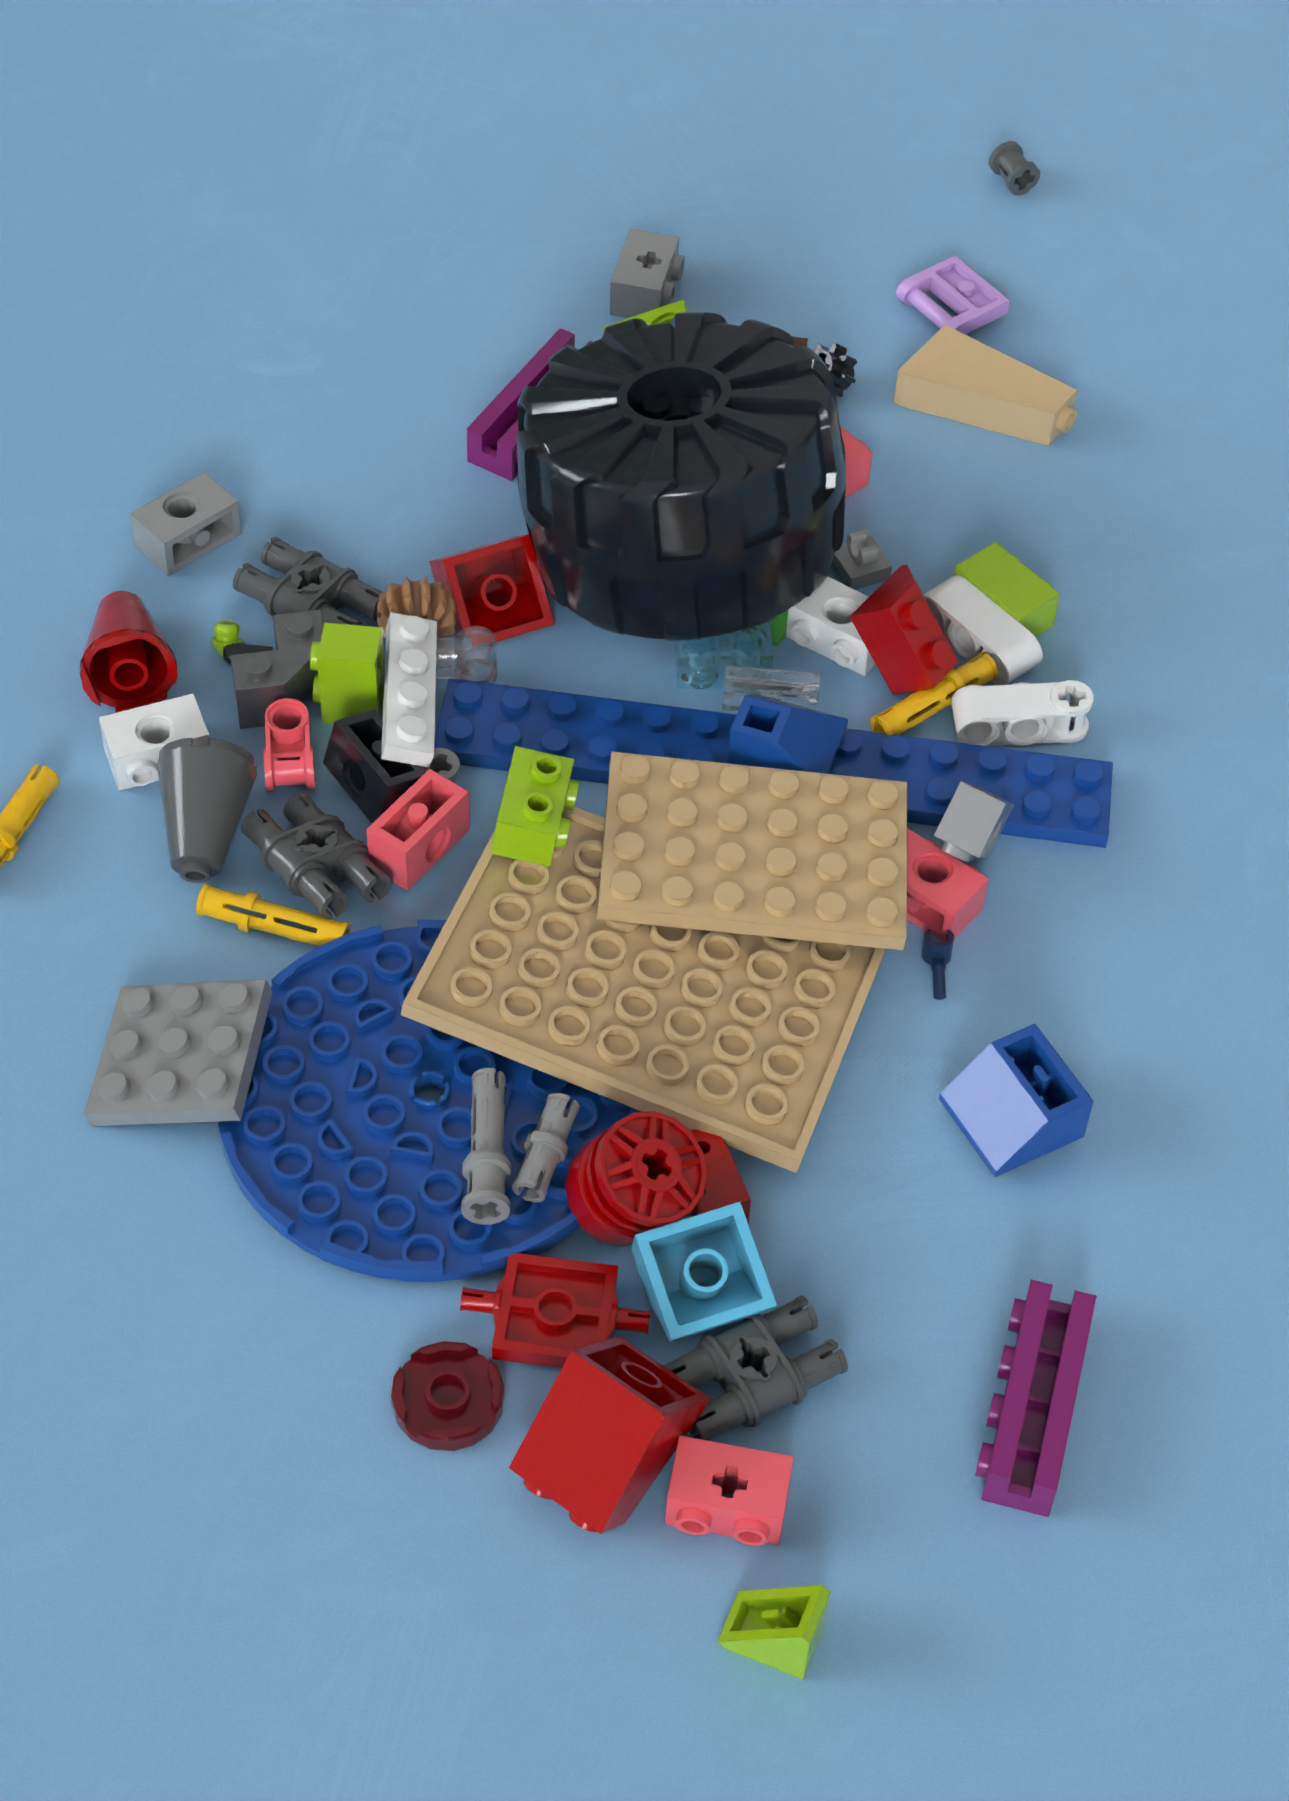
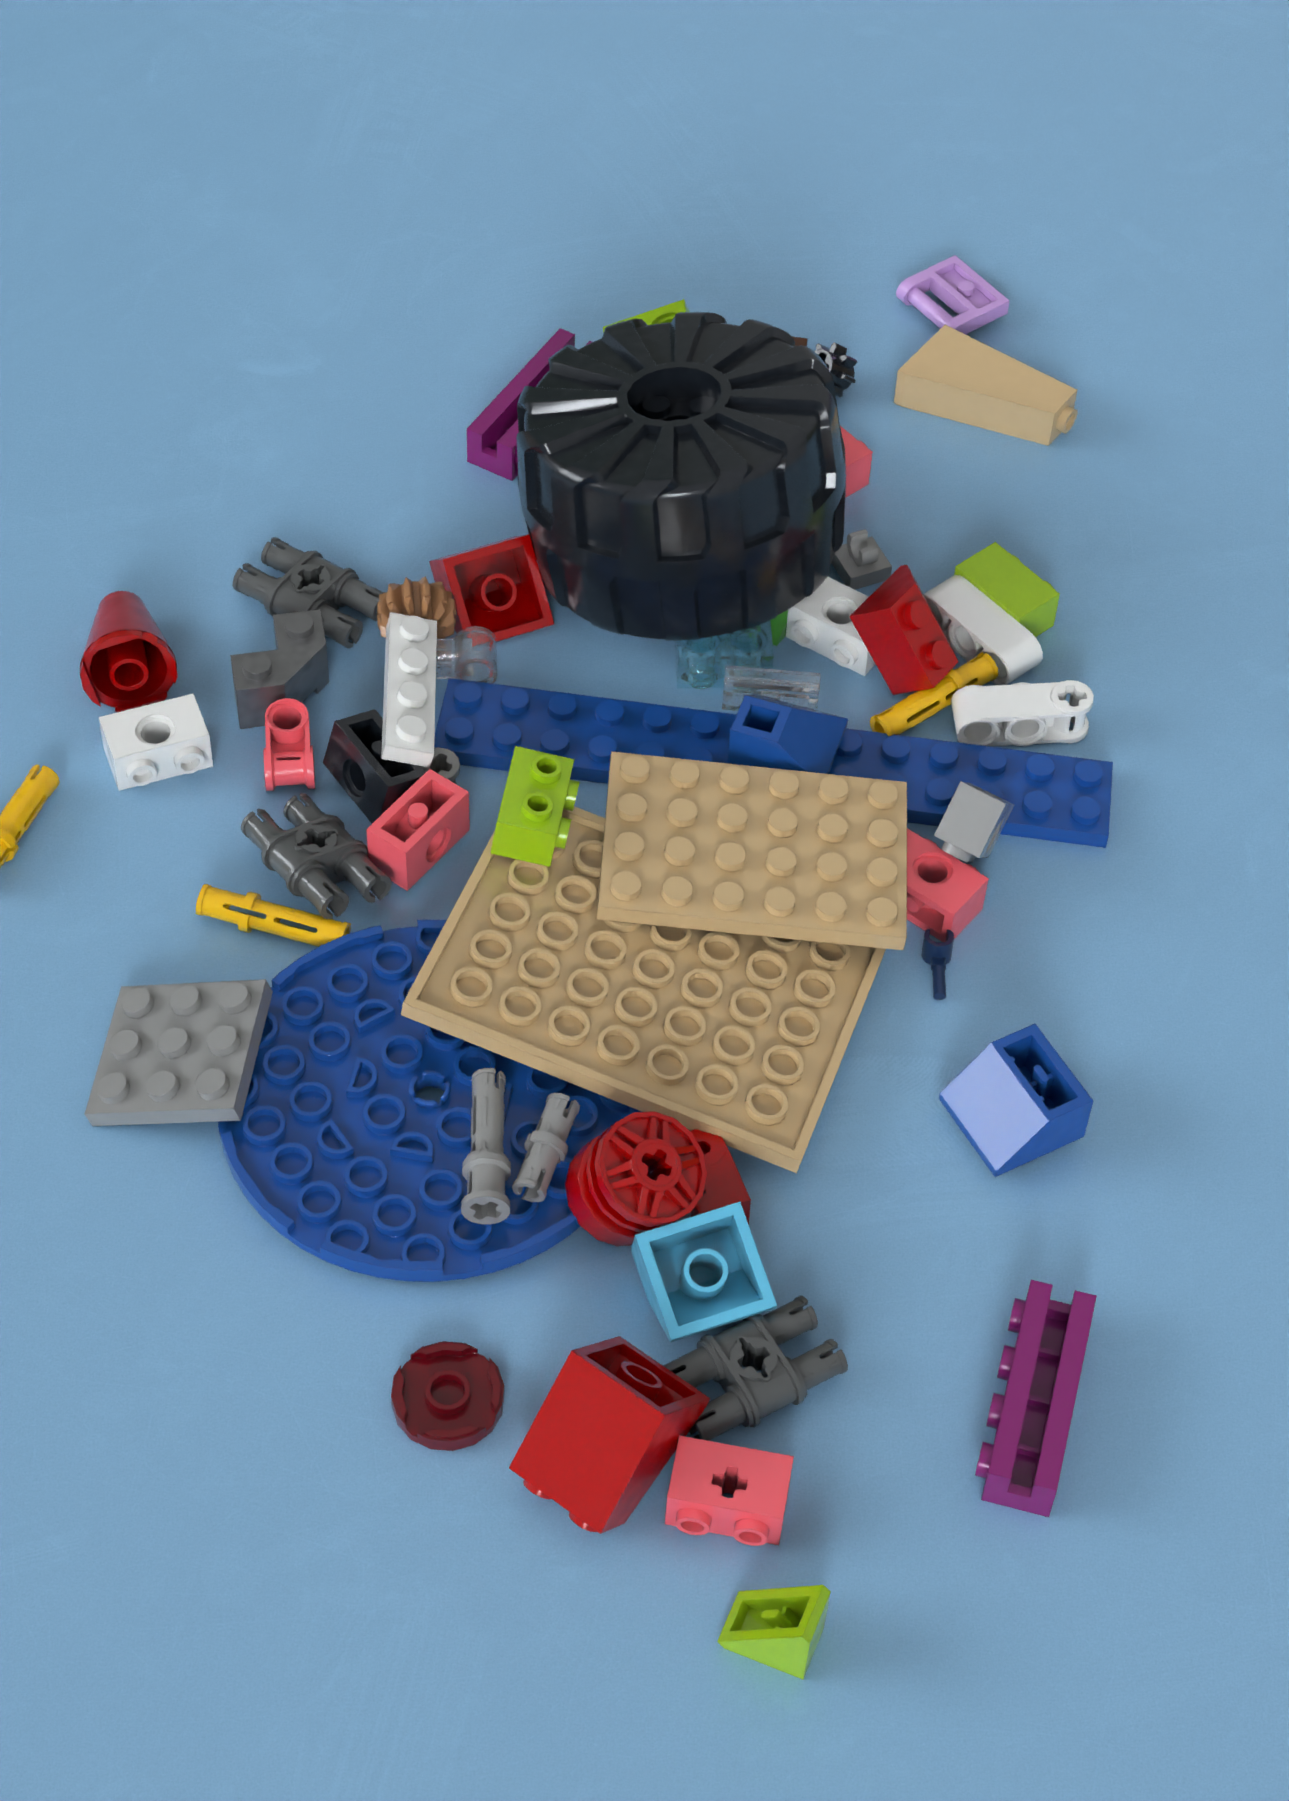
light grey brick [131,472,241,576] -> none
dark grey cone [157,738,257,883] -> none
arm [211,620,273,666] -> none
lime brick [310,622,385,724] -> none
red plate [460,1253,651,1368] -> none
light grey brick [610,228,685,318] -> none
dark grey bush [989,141,1040,195] -> none

